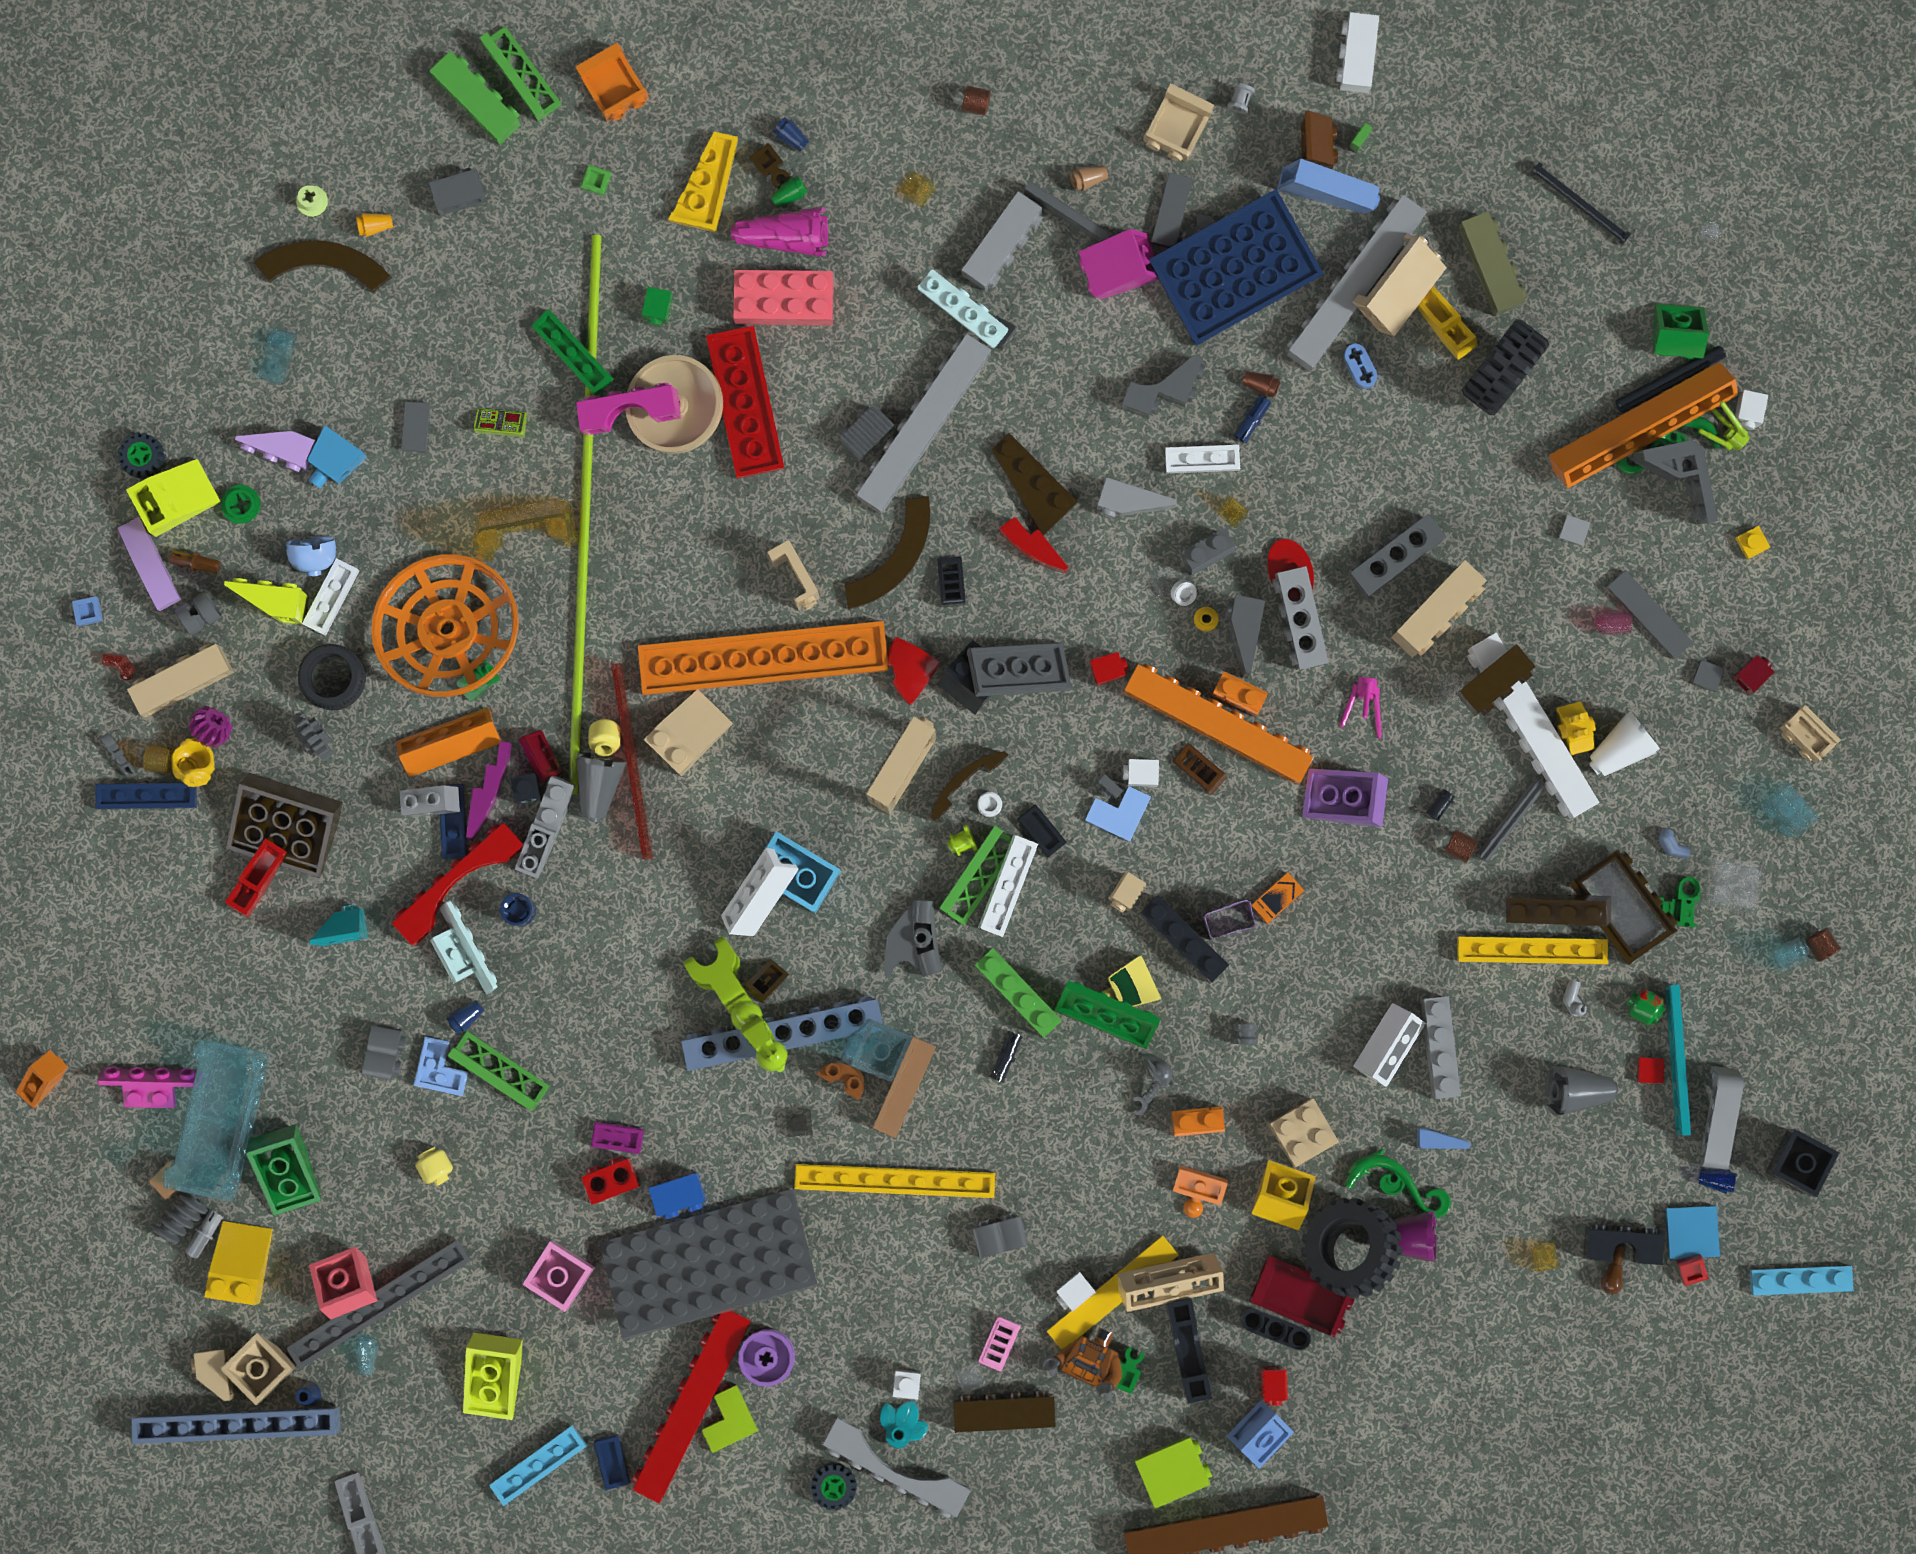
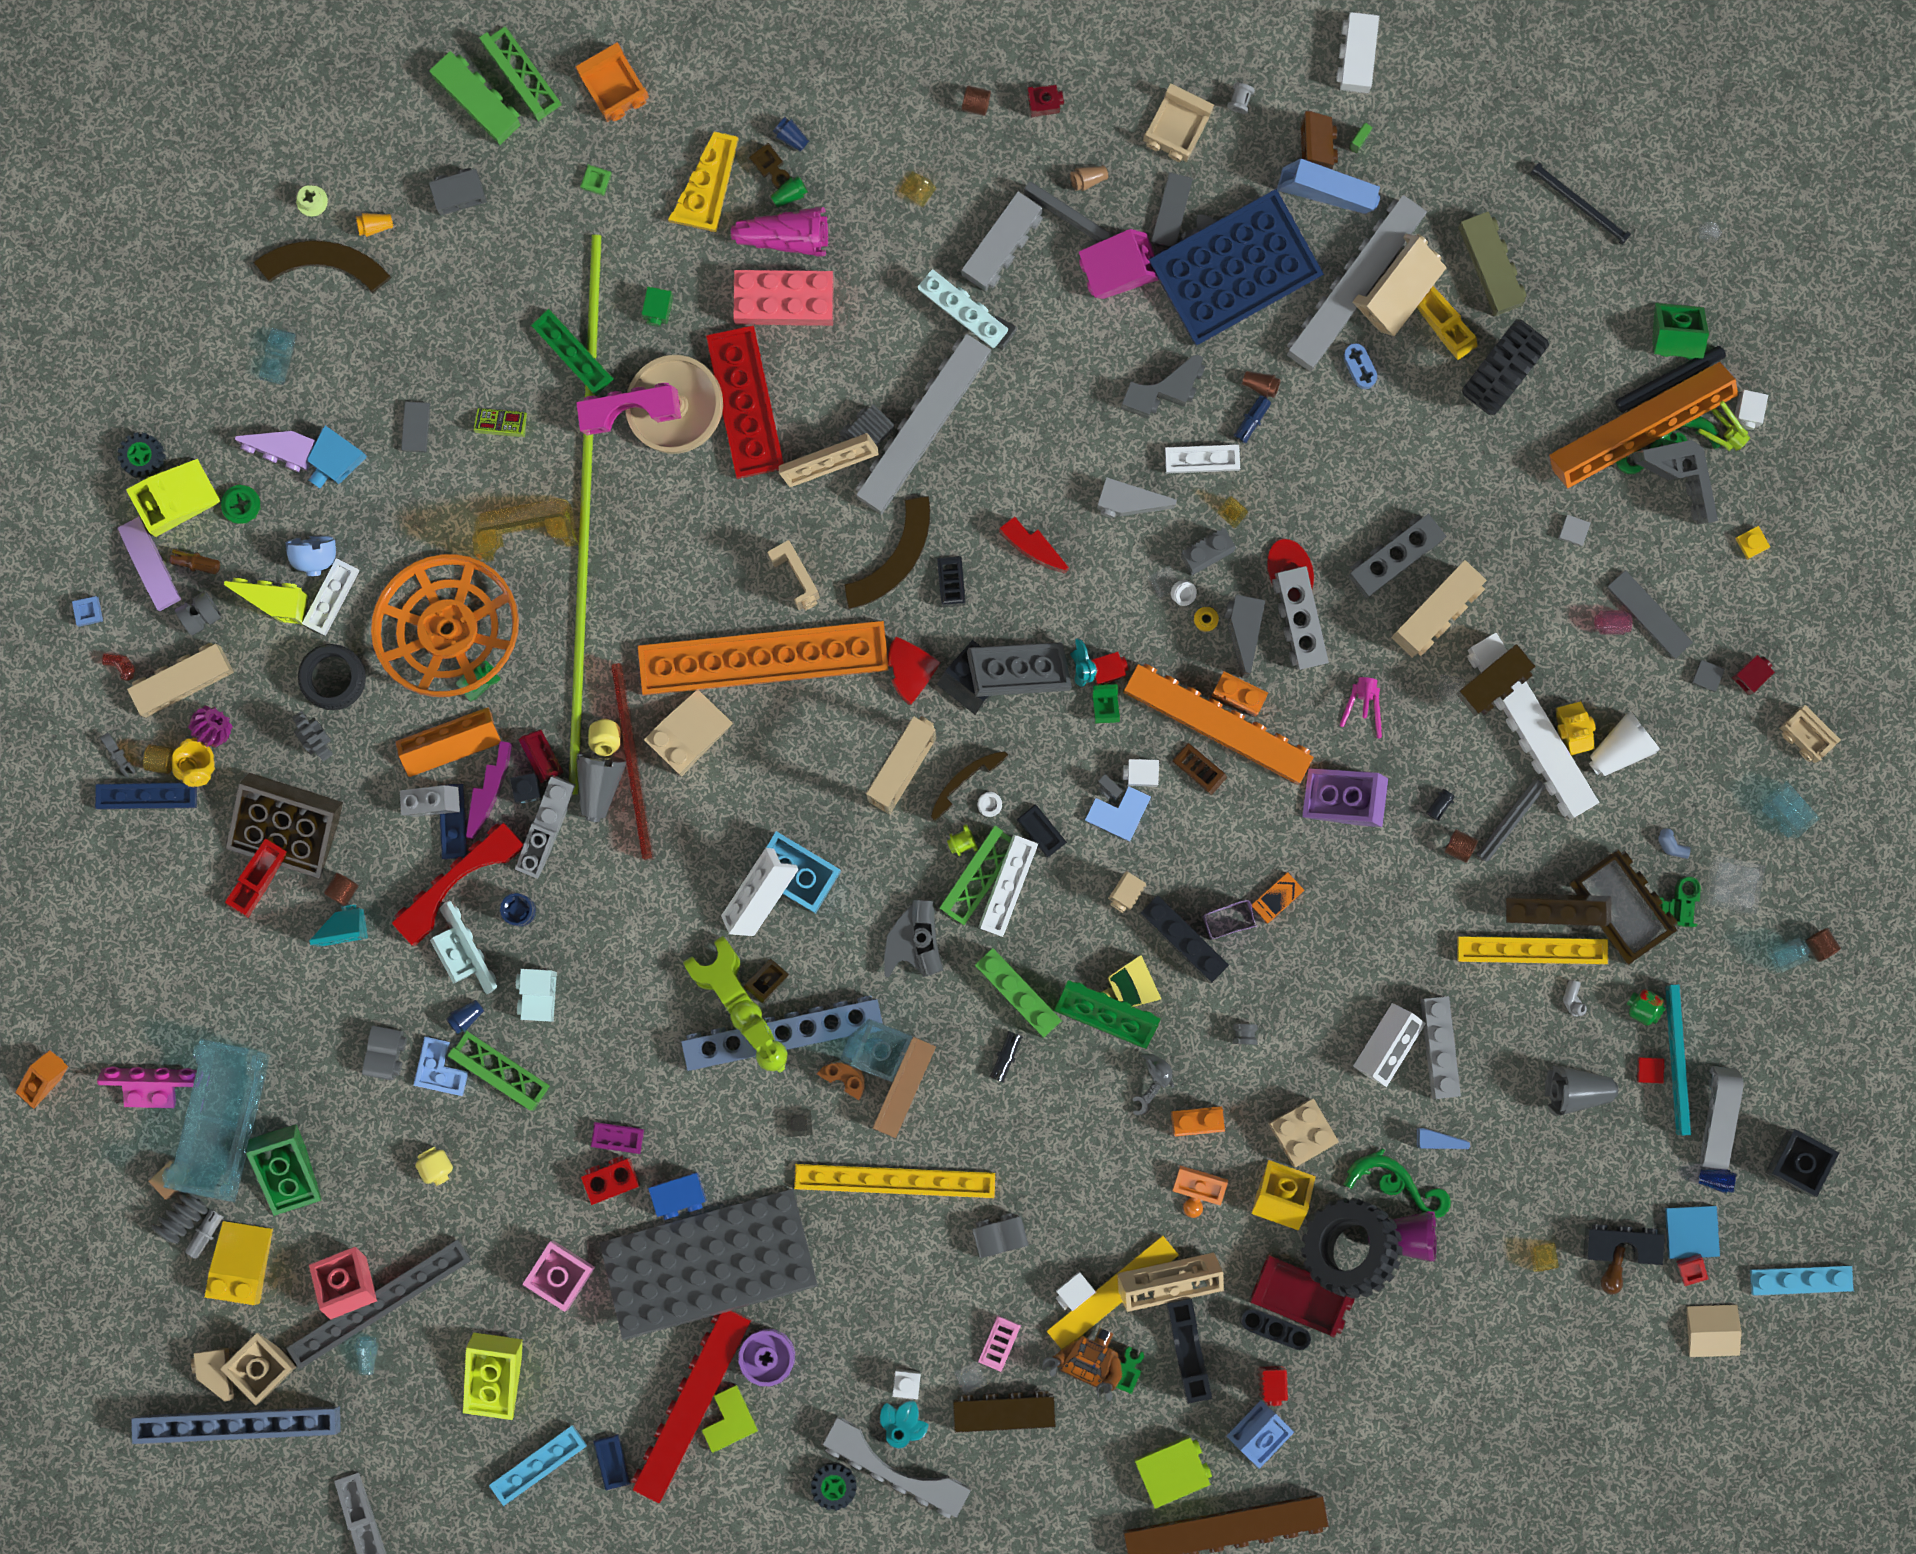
dark blue cone [296,1382,321,1407] -> none
dark brown wing [992,433,1078,536] -> none
none -> copper piece [324,872,359,906]
none -> light aqua brick [516,969,557,1022]
none -> tan plate [779,433,879,487]
none -> dark red brick [1027,85,1064,118]
none -> teal plate [1070,638,1097,687]
none -> green bracket [1092,683,1120,724]
none -> tan slope [1687,1305,1741,1357]

